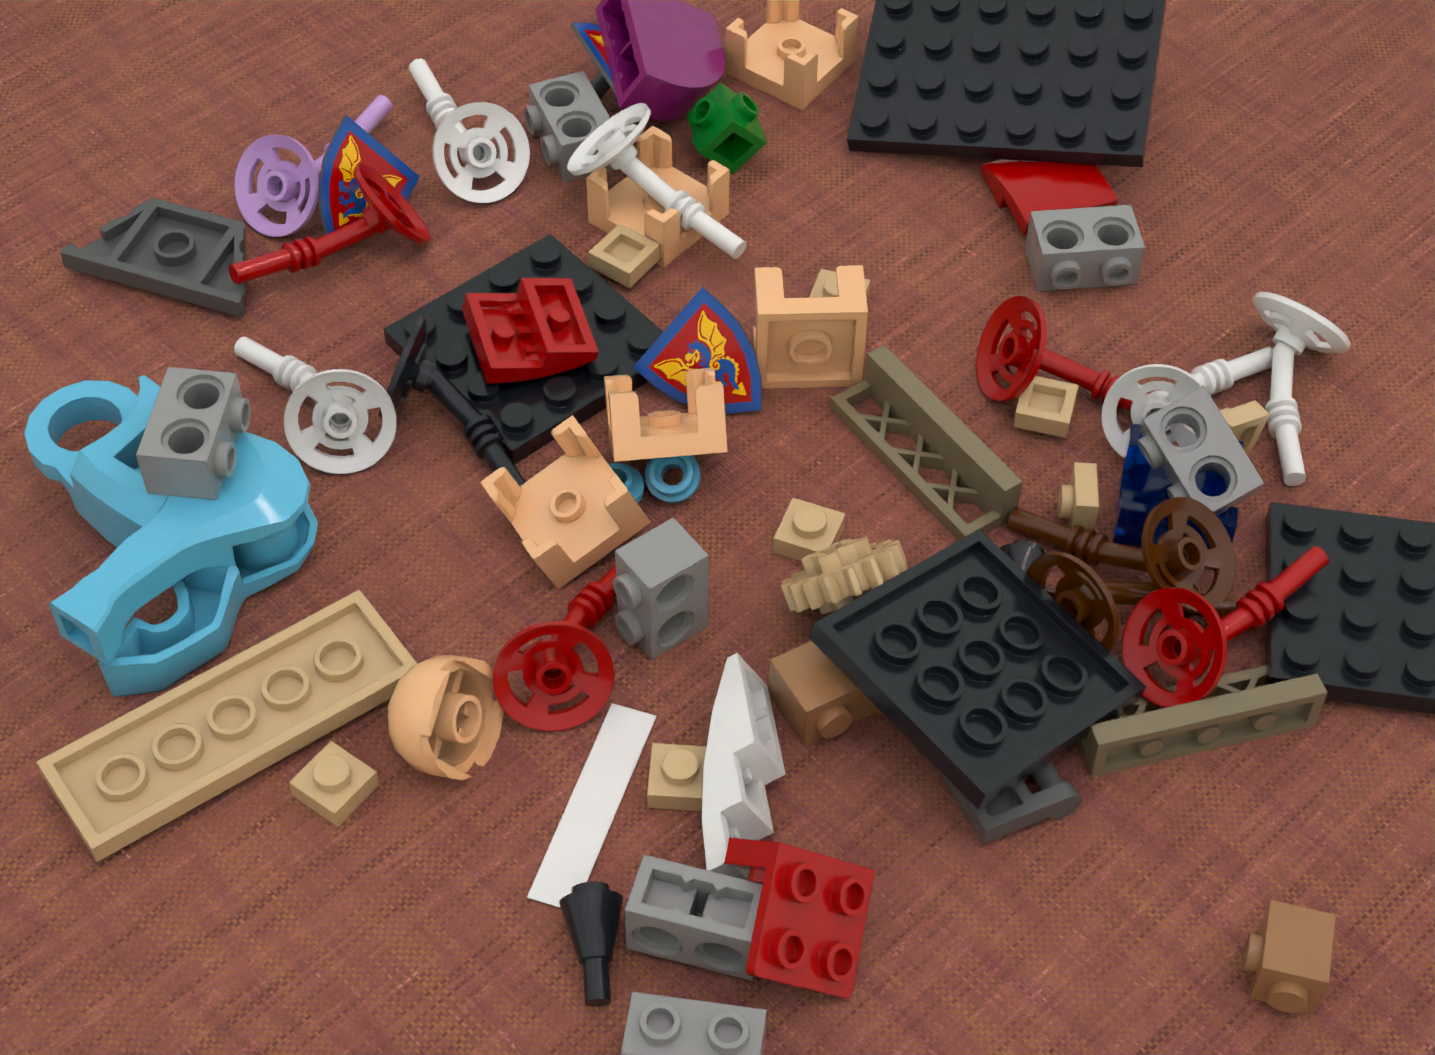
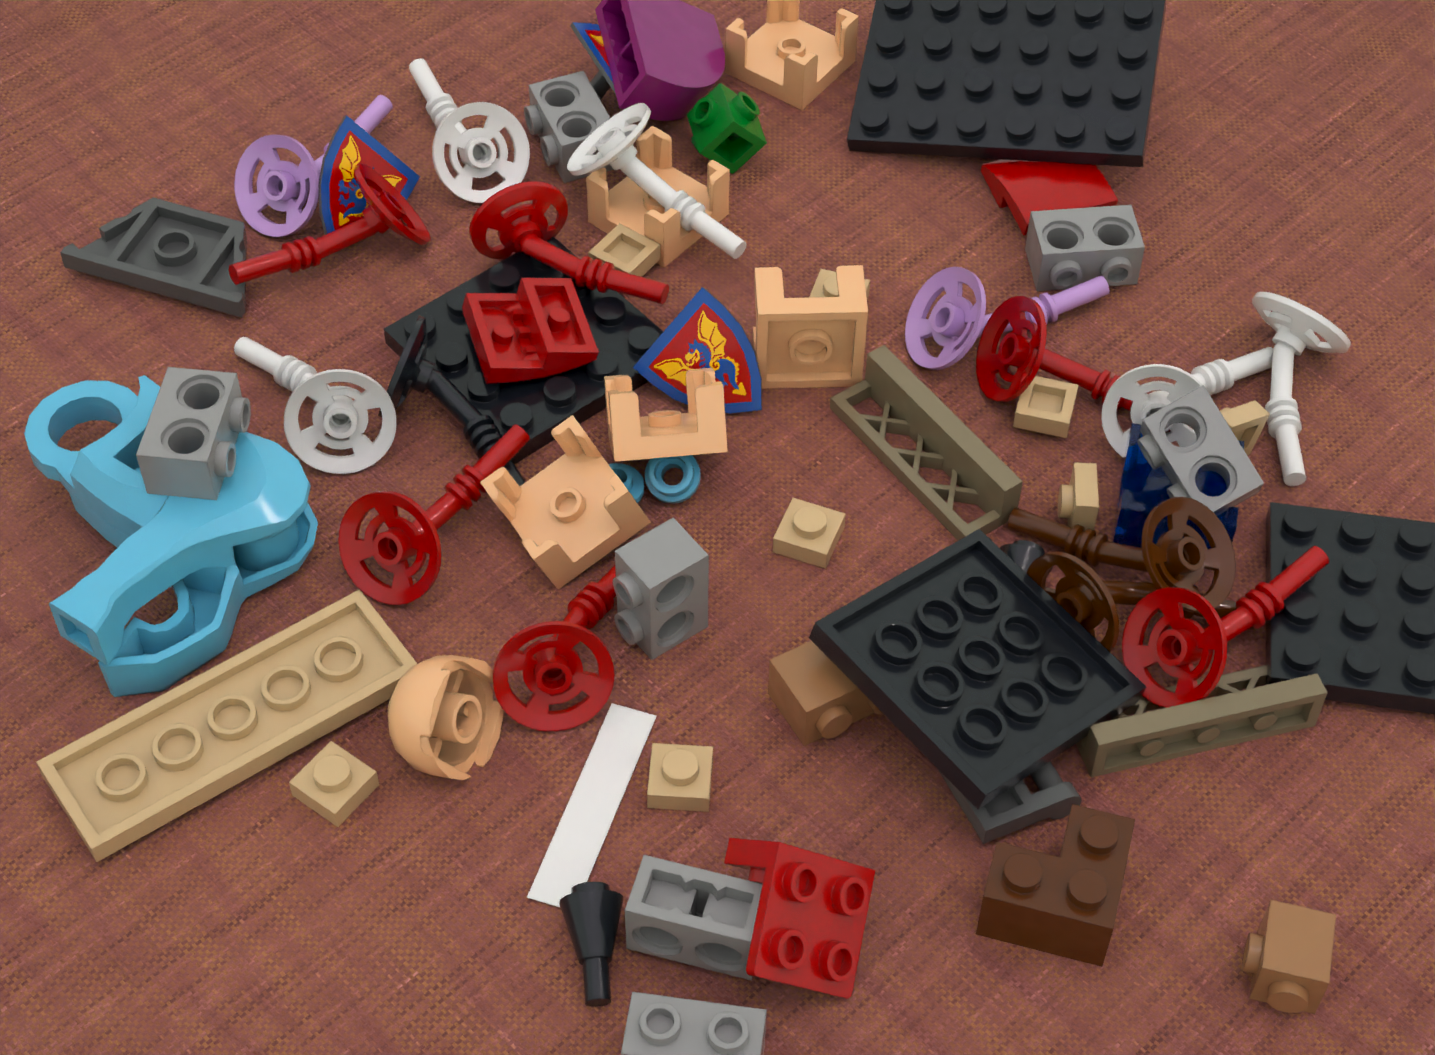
white slope [702,653,786,880] -> none
tan gear [780,536,908,615] -> none
none -> red dish [338,424,530,605]
none -> red dish [469,181,669,304]
none -> lavender dish [905,267,1110,370]
none -> reddish brown brick [976,804,1135,967]

